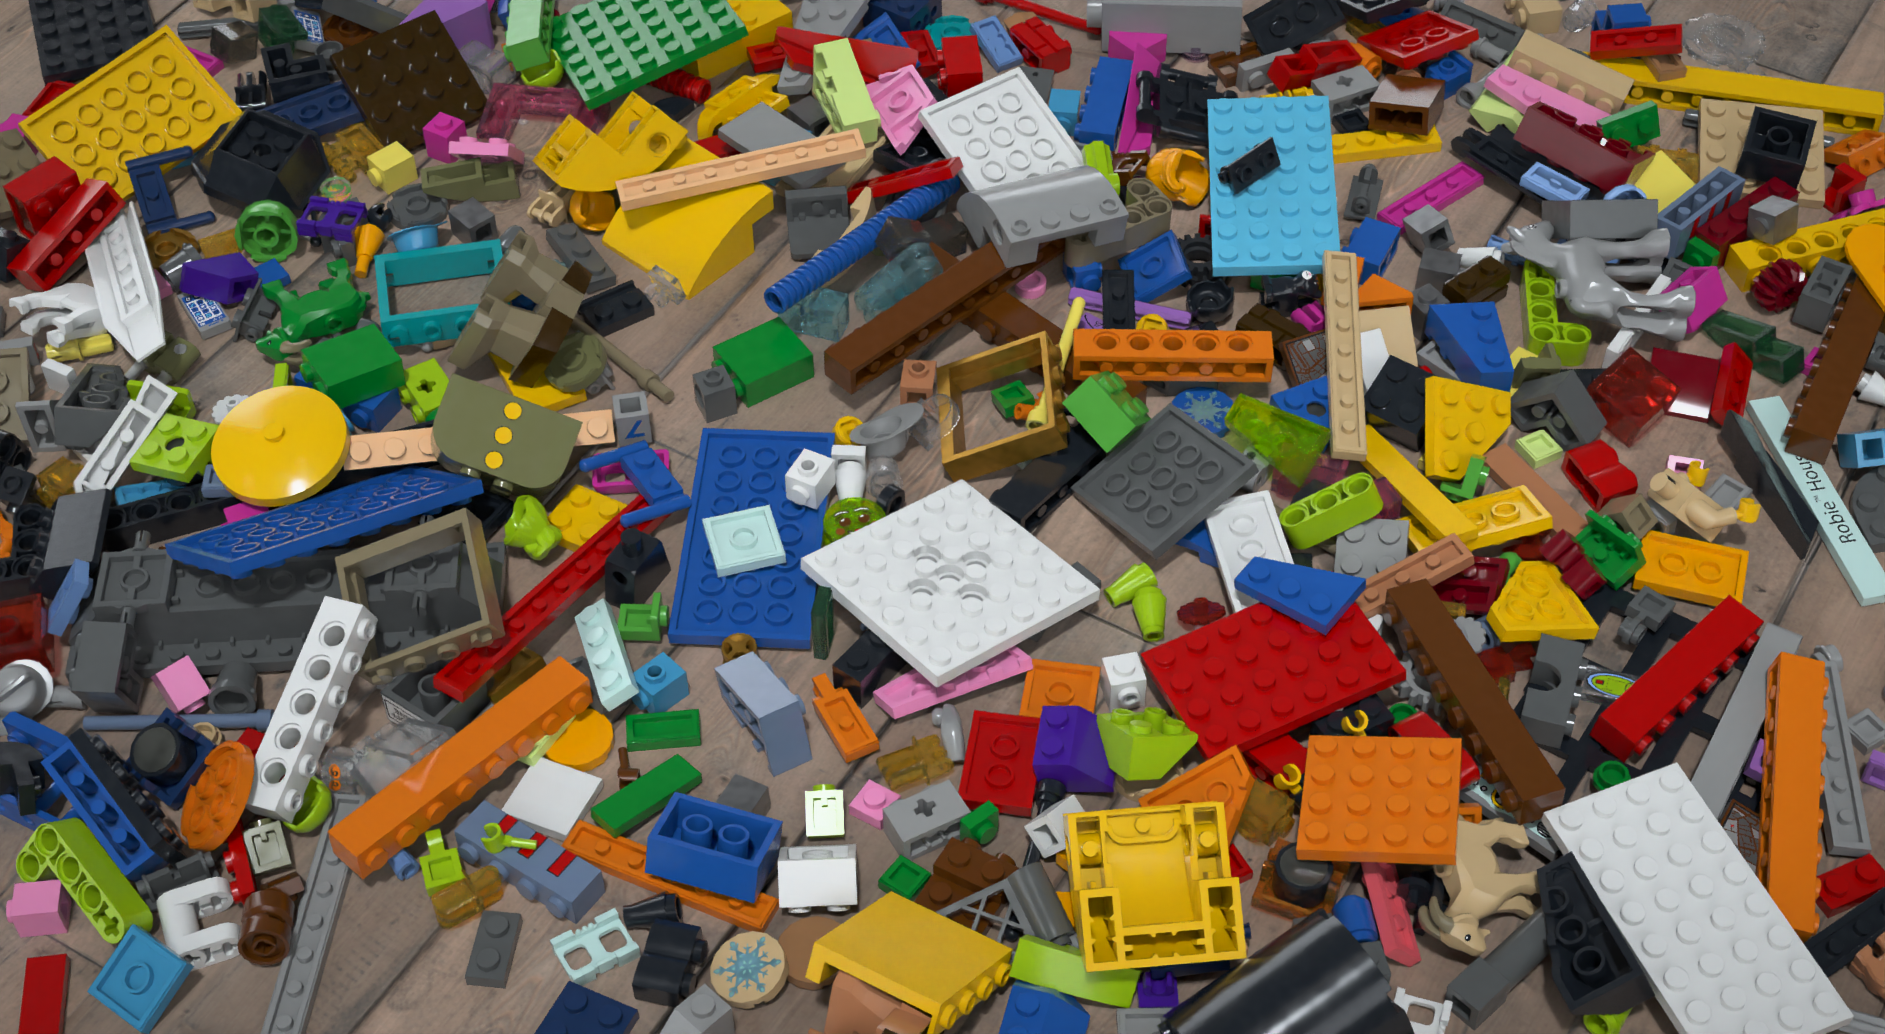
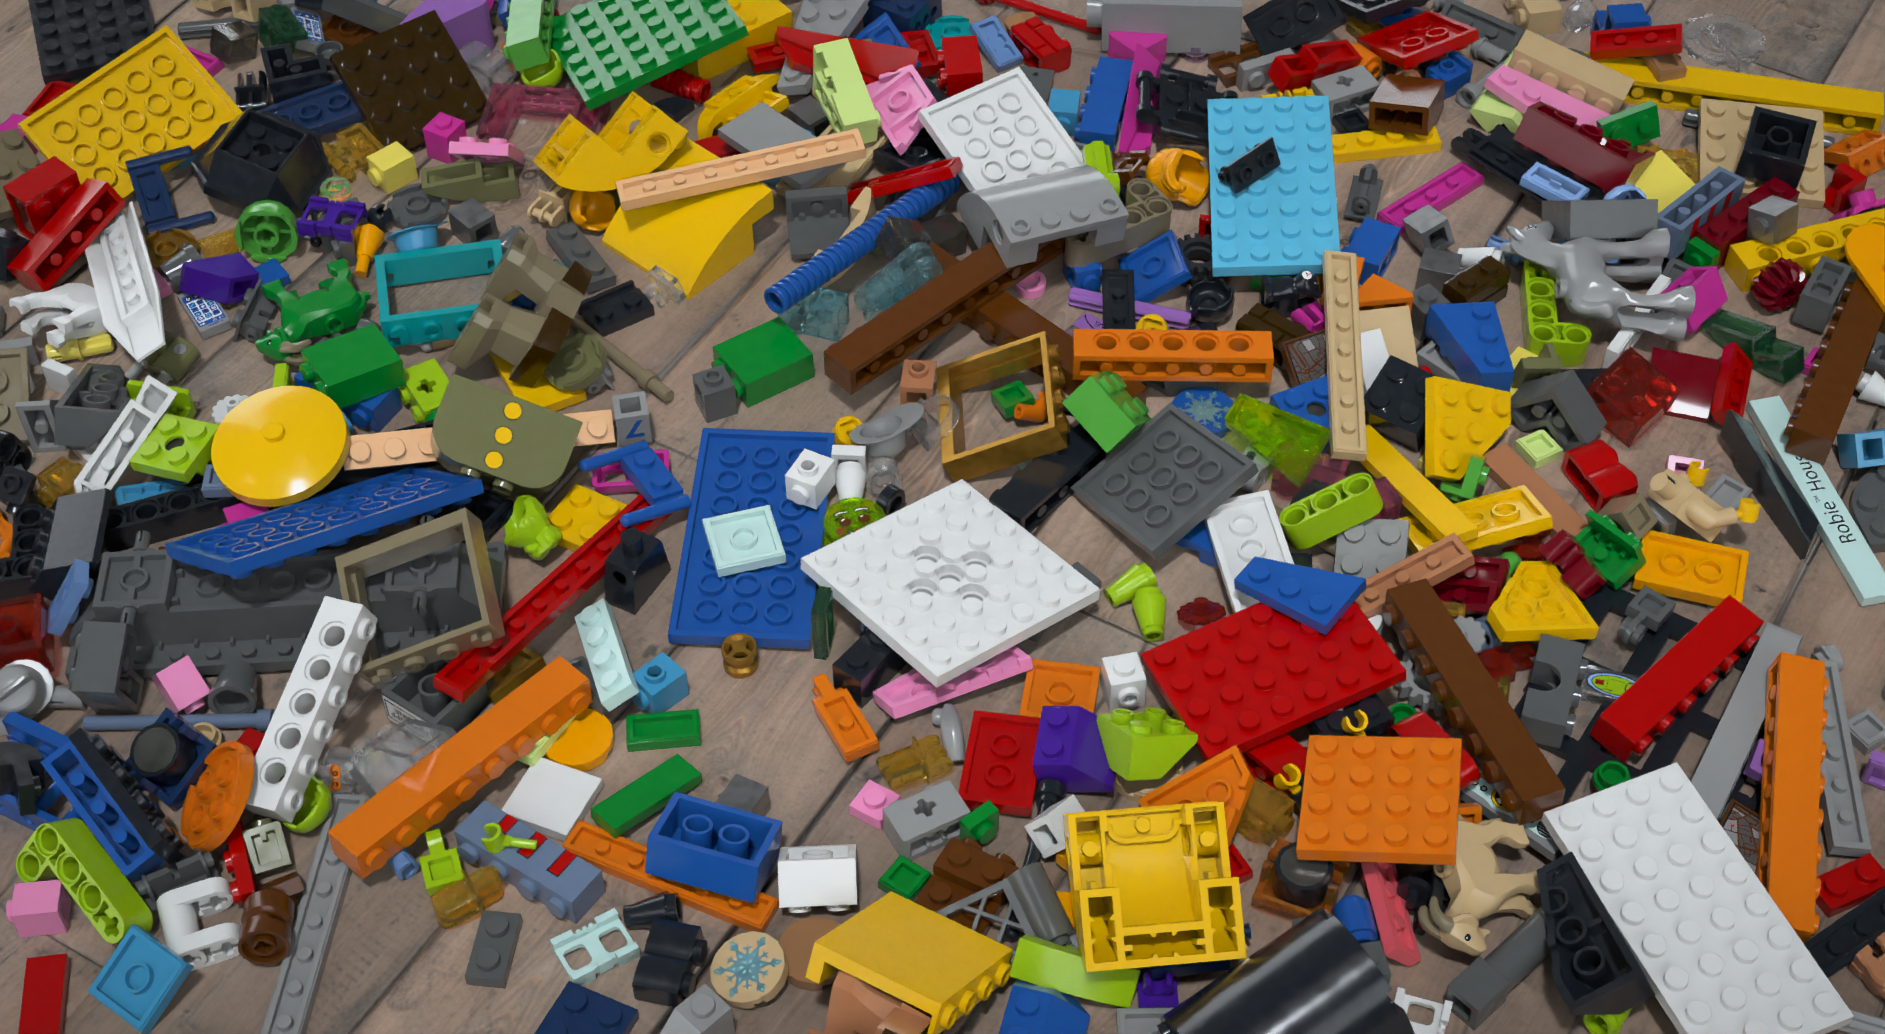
bright green bracket [617,592,669,641] -> none
reddish brown hand [617,747,640,790] -> none
sand blue wedge [714,651,813,777] -> none
bracket [805,784,845,838] -> none
light yellow piece [1025,297,1086,430] -> none

